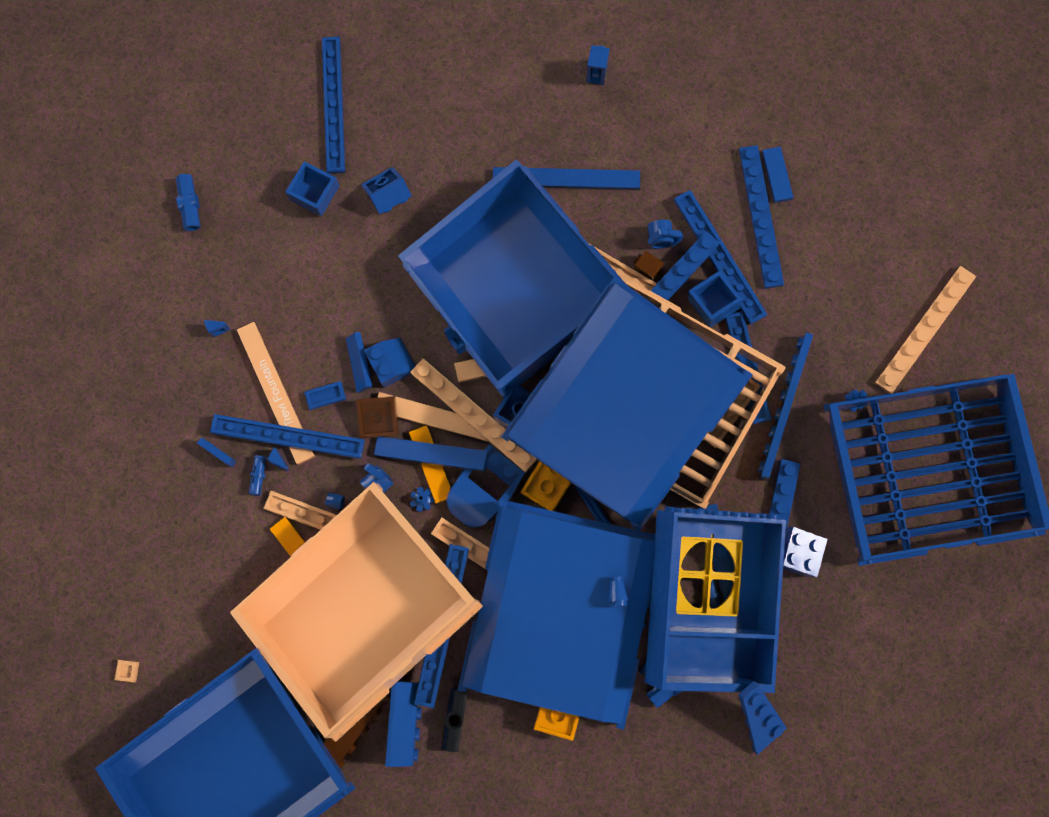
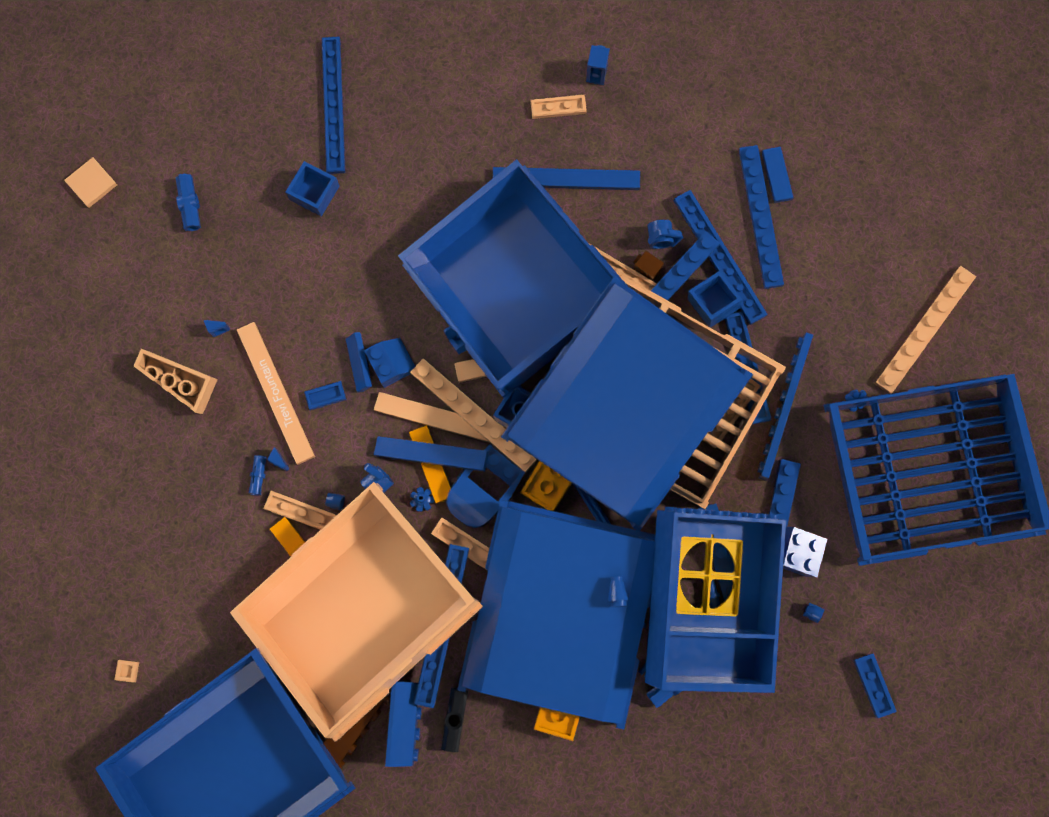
blue tile [197,438,236,467] -> none
blue tile [210,414,365,459] -> none
reddish brown plate [356,396,399,438] -> none
blue slope [361,167,412,214] -> none
blue wing [738,681,787,755] -> none
none -> light nougat tile [65,157,117,208]
none -> light nougat wedge [134,349,218,414]
none -> light nougat tile [531,95,587,119]
none -> blue hose [803,603,824,623]
none -> blue plate [853,653,897,718]

